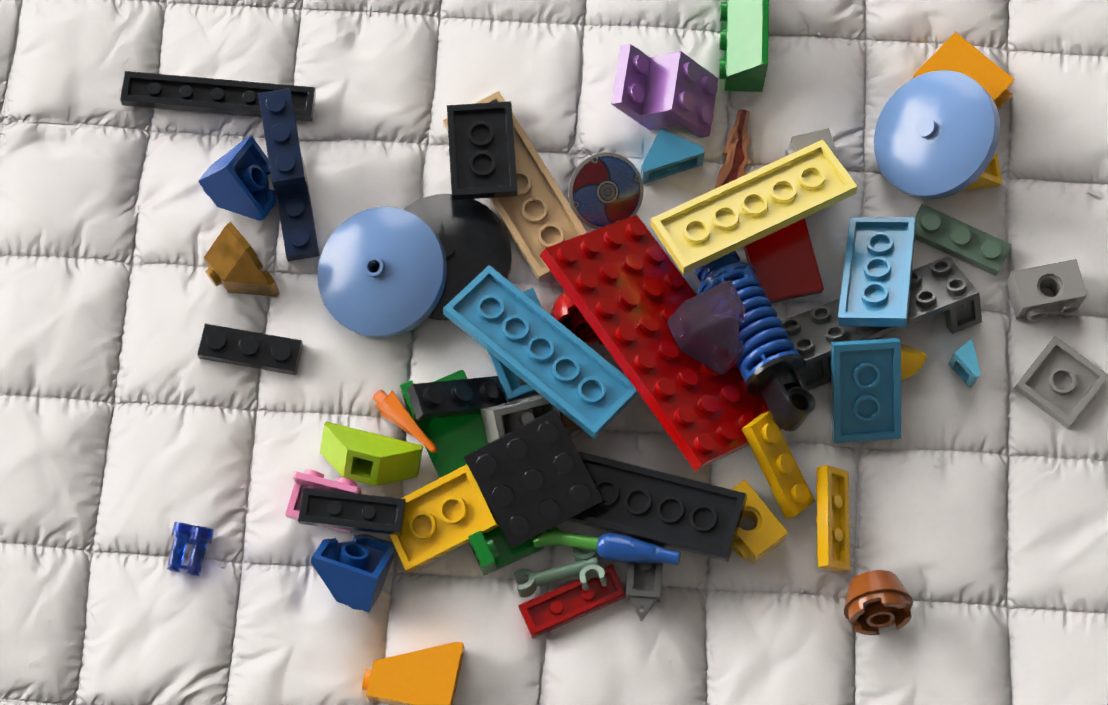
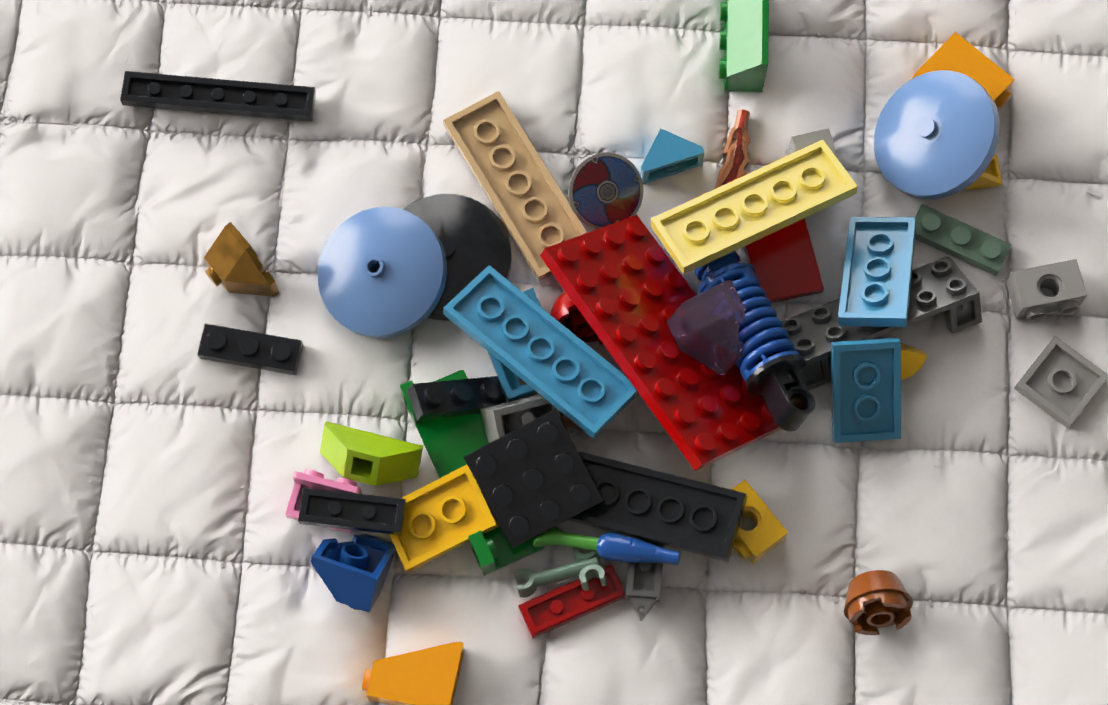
clear blue piece [166,522,214,576] -> none
blue slope [198,135,277,221] -> none
dark blue bracket [258,88,320,262] -> none
orange piece [373,390,438,453] -> none
black plate [447,101,518,200] -> none
medium lavender bracket [611,44,718,138] -> none
yellow plate [742,411,815,519] -> none
yellow plate [816,465,850,573] -> none
medium azure slope [948,339,981,387] -> none

